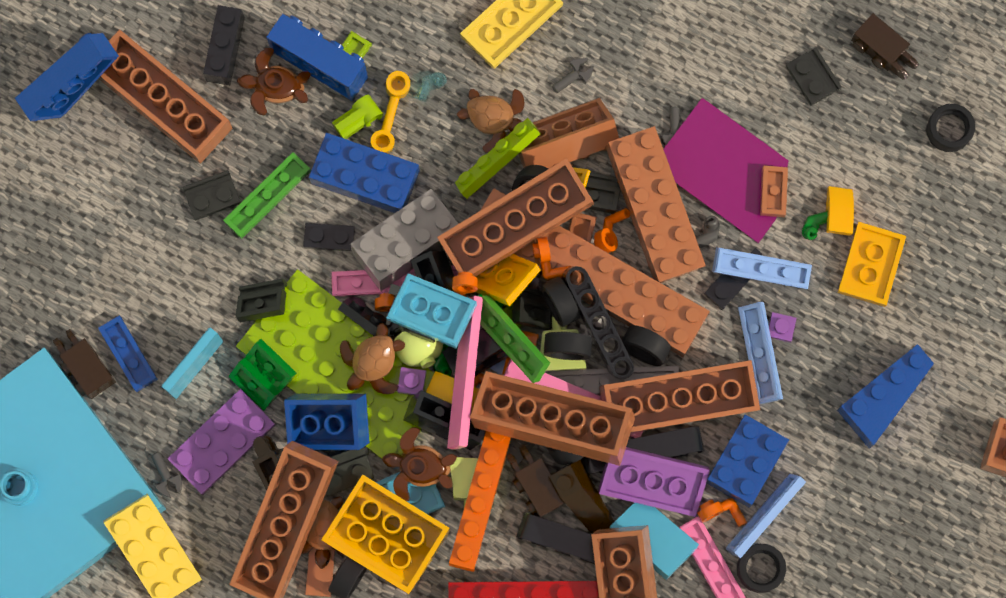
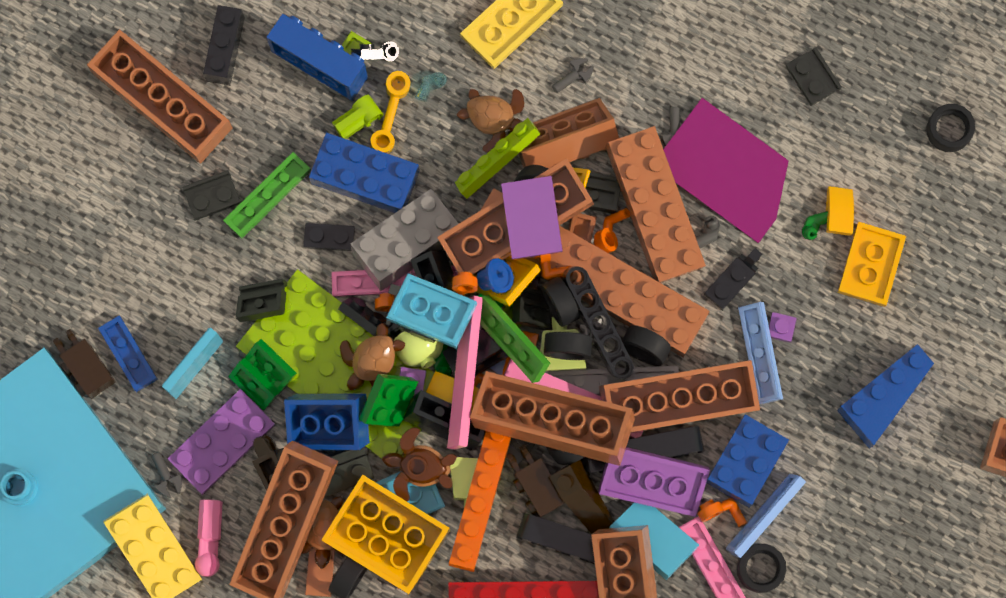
blue wedge [15,33,119,121] -> none
reddish brown animal [237,48,311,116] -> none
light blue tile [712,247,812,289] -> none
nougat plate [760,166,788,217] -> none
dark brown hinge [851,13,919,80] -> none
none -> bright pink piece [195,500,223,577]
none -> plate [351,41,399,61]
none -> green plate [359,374,418,427]
none -> blue piece [477,258,514,294]
none -> medium lavender tile [501,176,563,259]

